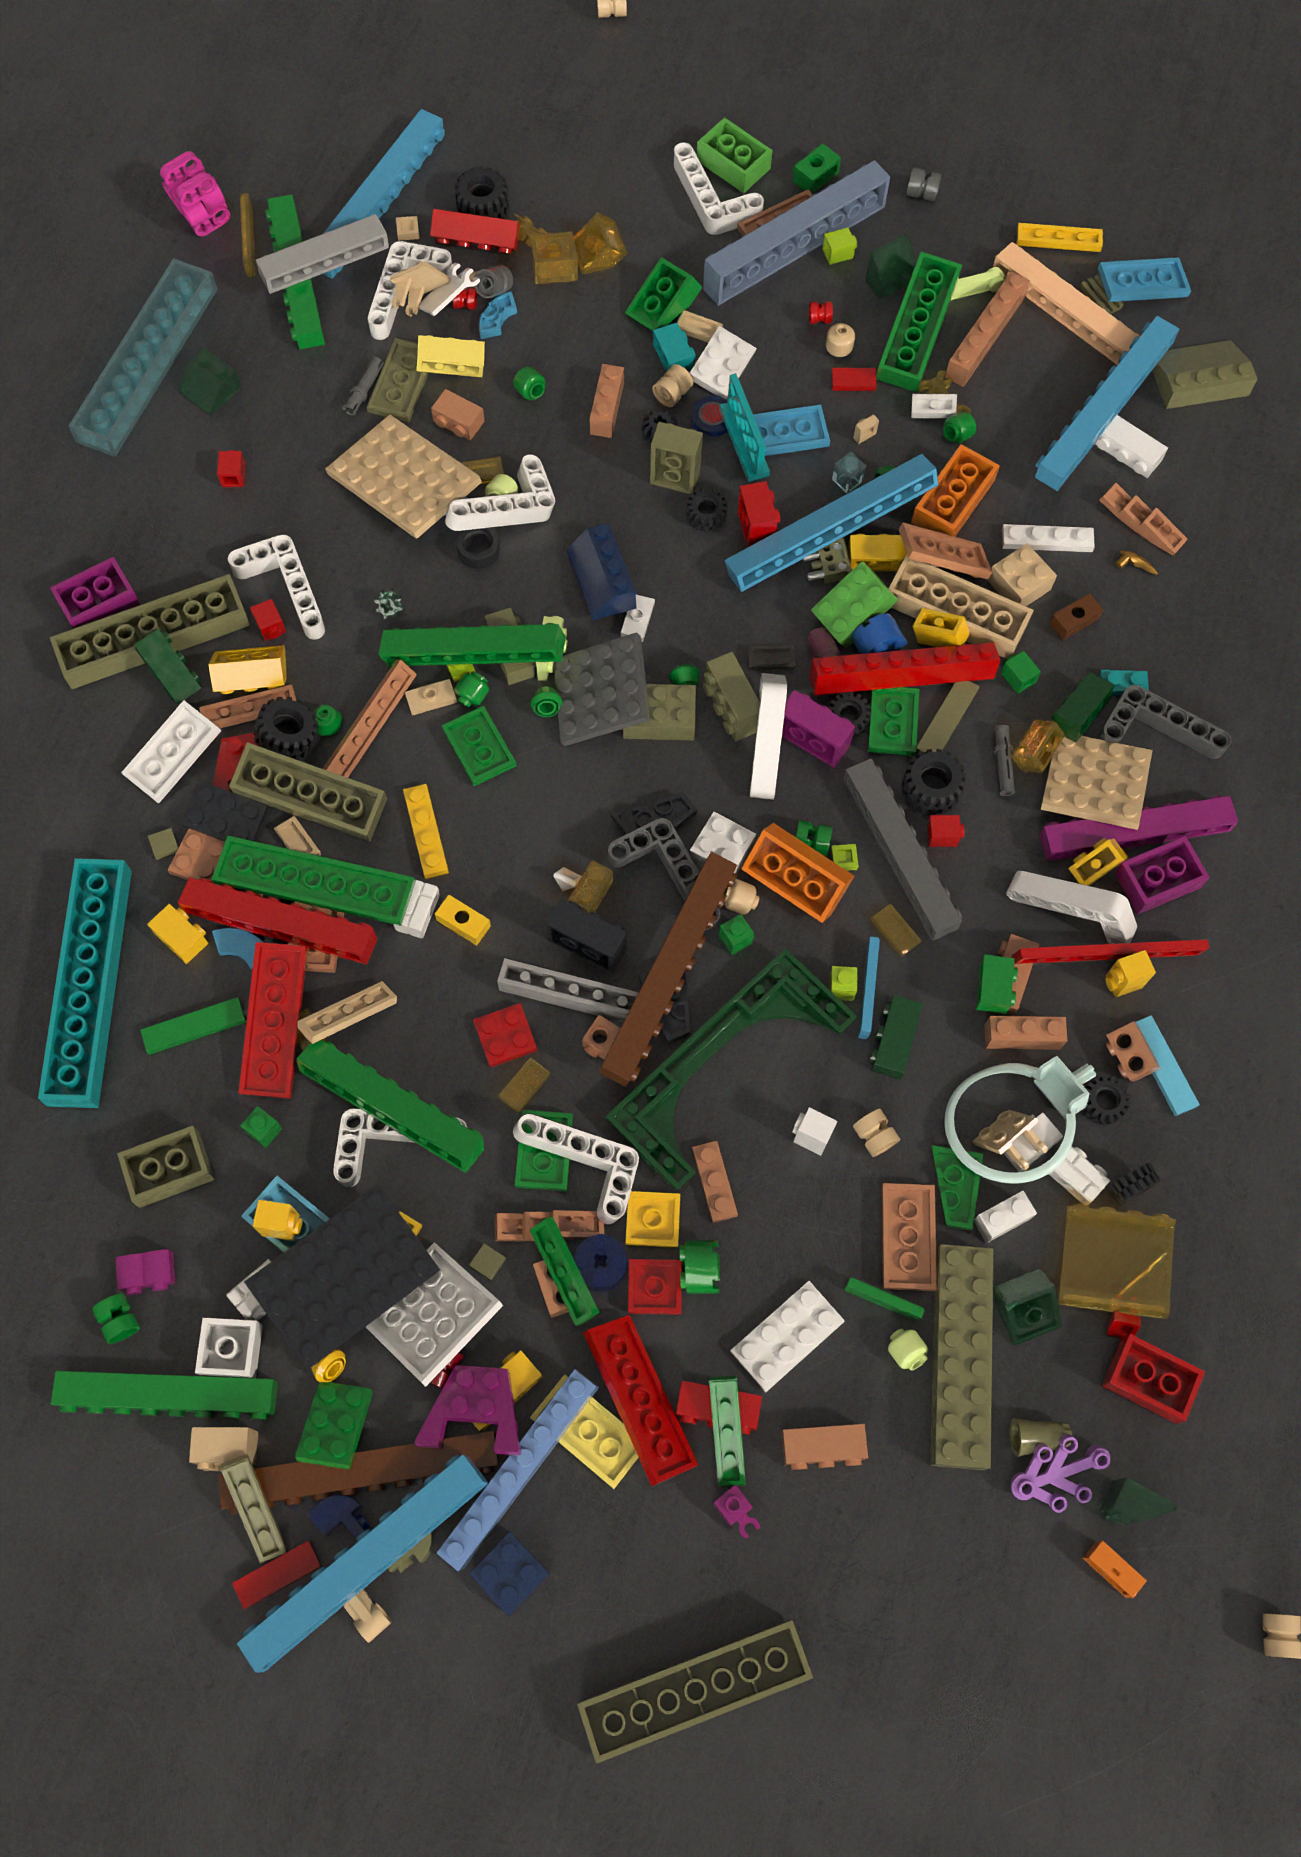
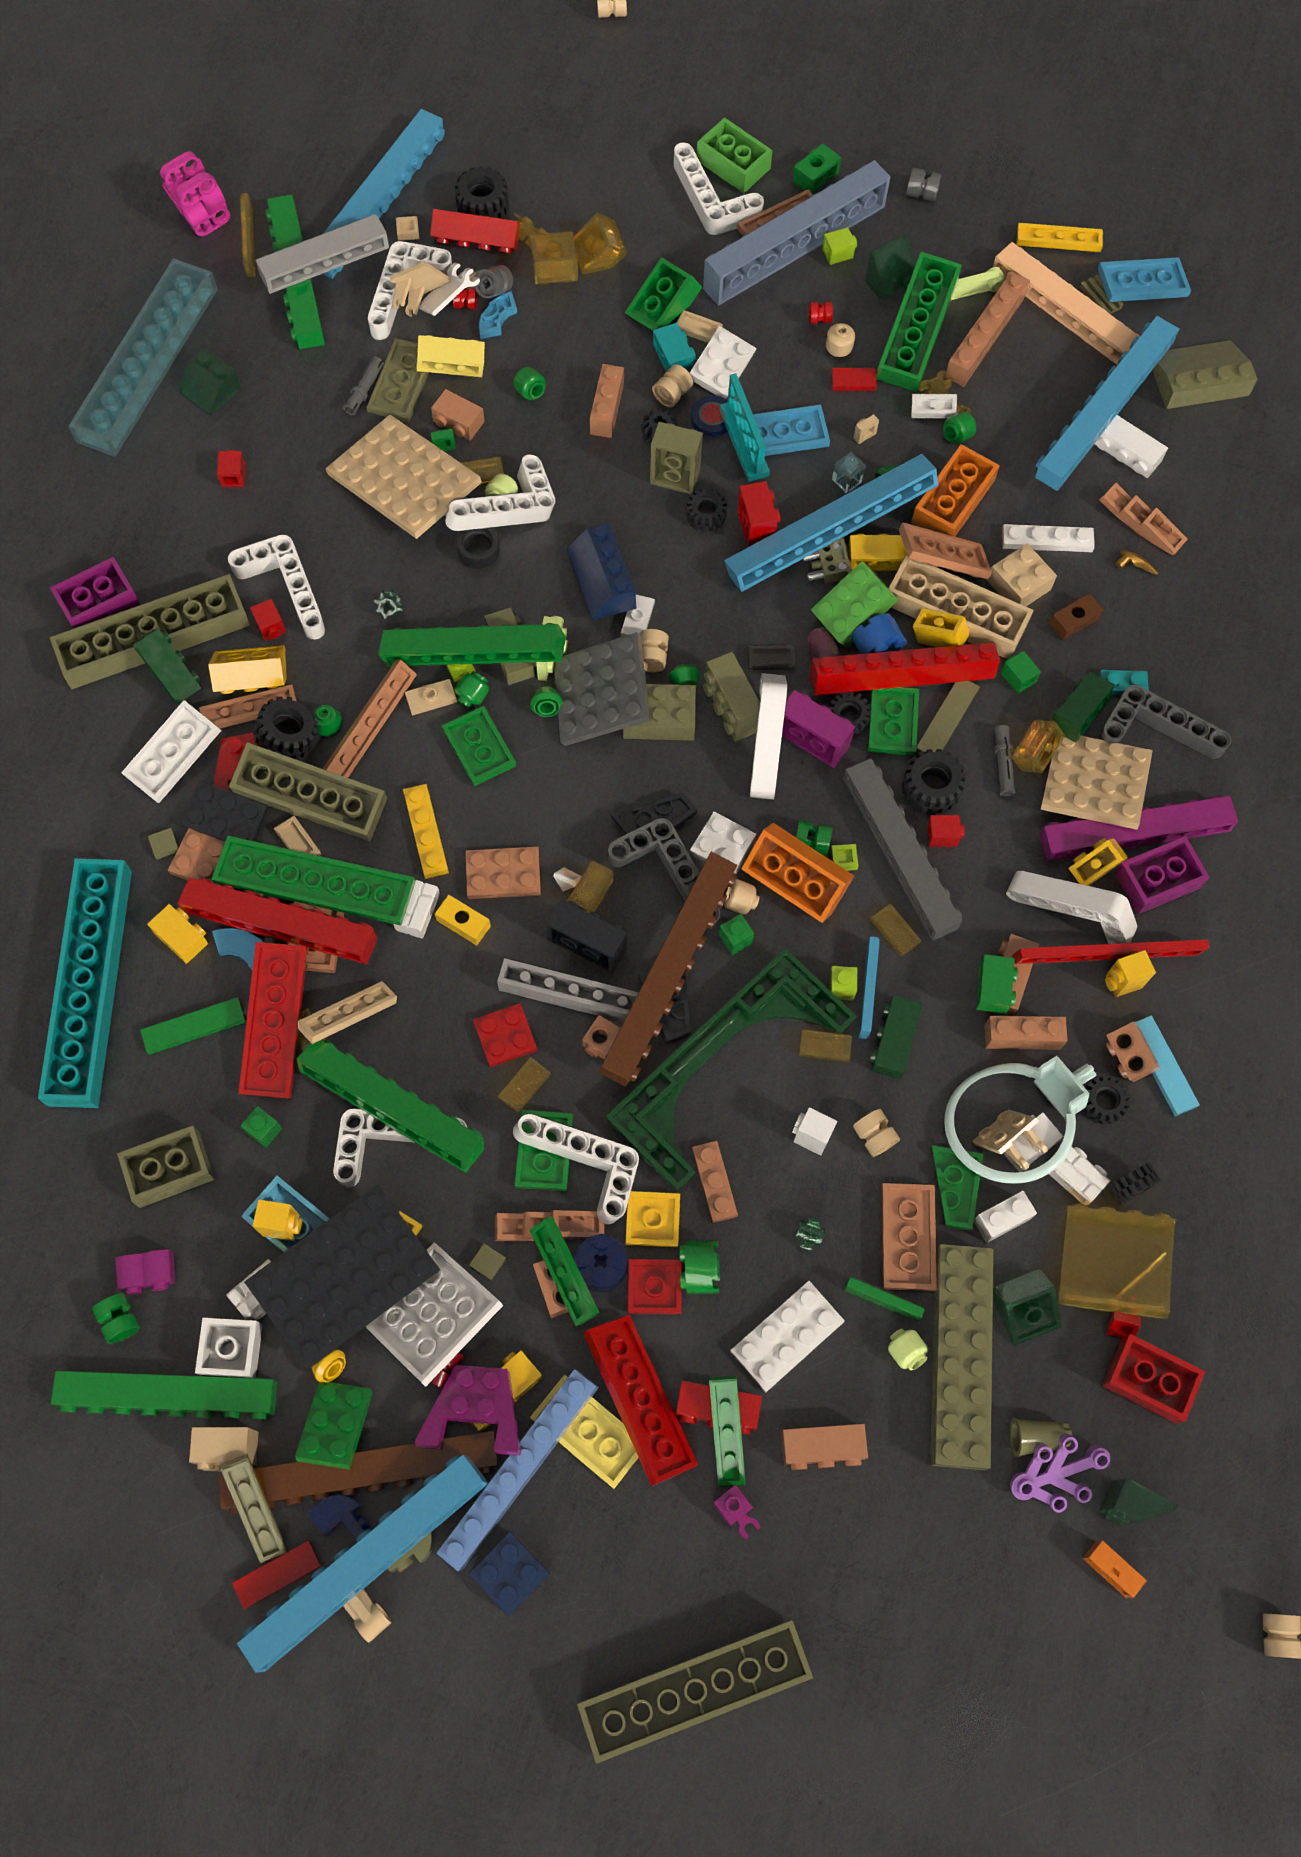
none -> green plate [430,429,456,451]
none -> nougat plate [466,847,541,899]
none -> tan wheel [639,629,669,673]
none -> clear green gear [795,1216,826,1251]
none -> clear yellow plate [799,1029,852,1063]

